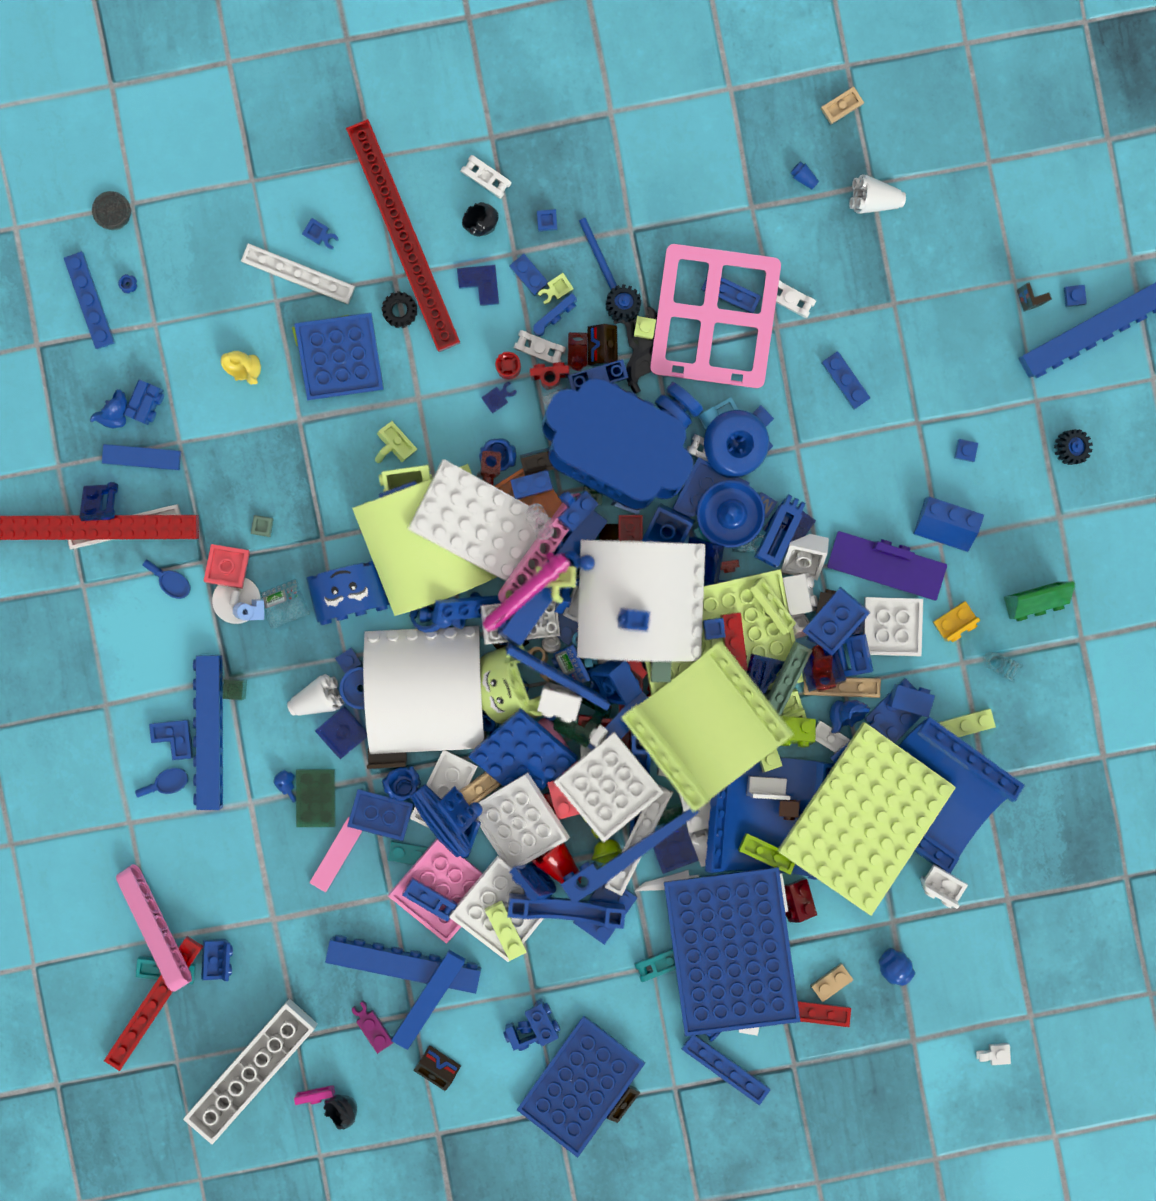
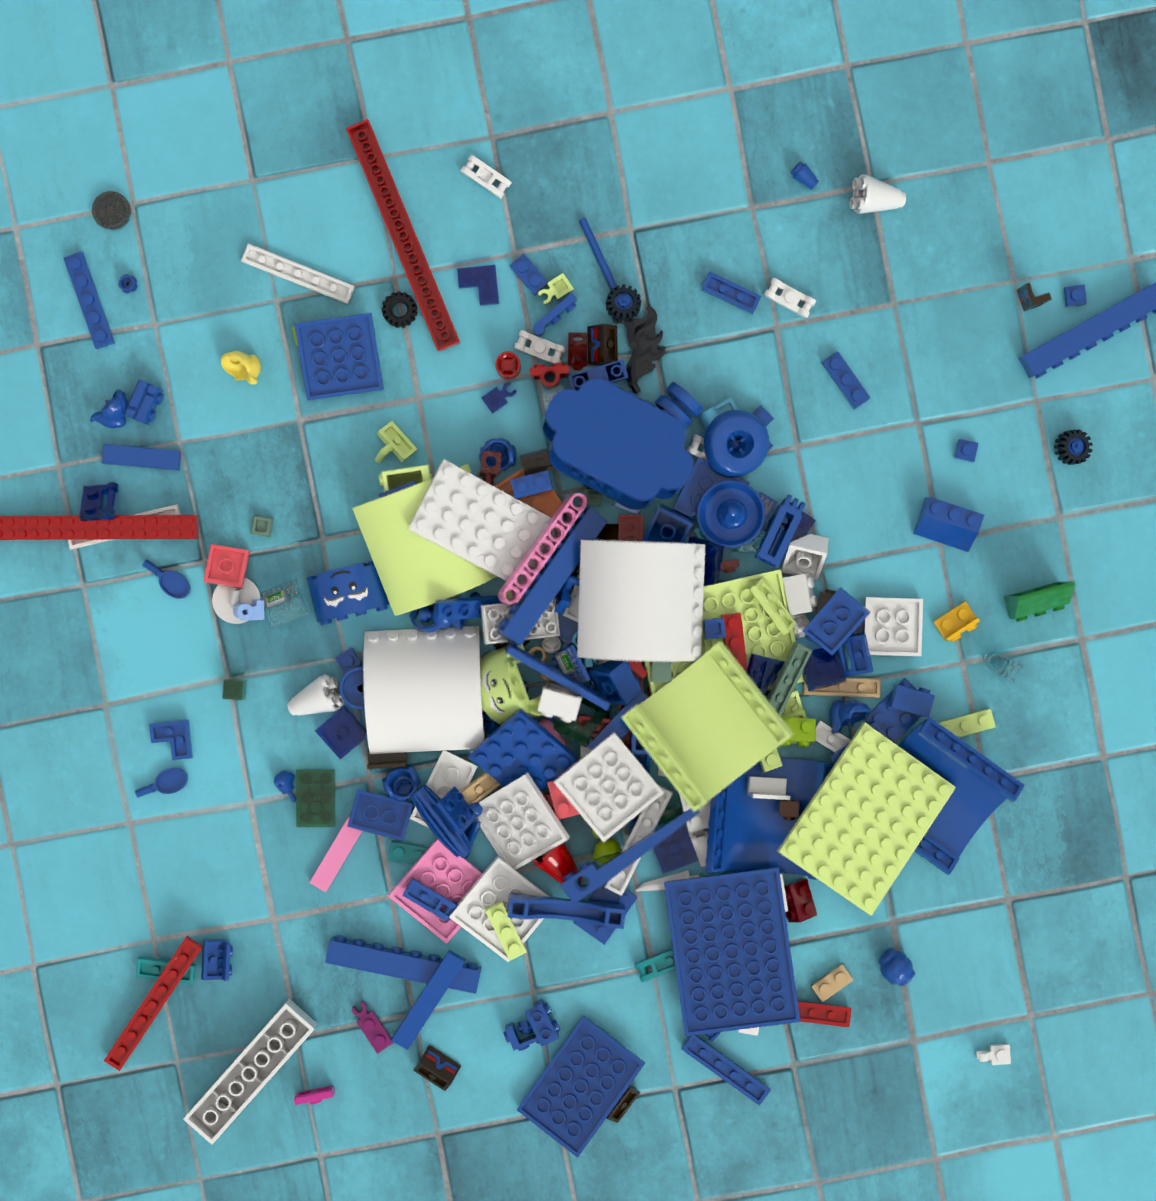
bright pink beam [116,864,192,992] -> none
blue brick [193,655,223,810] -> none
blue plate [302,218,339,249] -> none
black hair [323,1095,357,1130] -> none
black hair [462,202,499,237] -> none
dark pink cylinder [482,552,571,632] -> none
blue plate [509,864,556,901] -> none
clear plate [526,504,554,540] -> none
yellowish green plate [536,567,576,604] -> none
blue plate [537,209,557,231] -> none
blue plate [558,491,599,532] -> none
blue plate [564,551,595,571] -> none
white plate [589,725,609,747] -> none
blue bracket [617,608,650,632] -> none
yellowish green plate [634,316,656,340] -> none
bright pink window [650,244,781,388] -> none
lime plate [738,833,795,875] -> none
clear red bracket [811,645,836,691] -> none
tan plate [821,87,864,125] -> none
dark purple bracket [827,531,947,601] -> none
white bracket [920,864,968,909] -> none

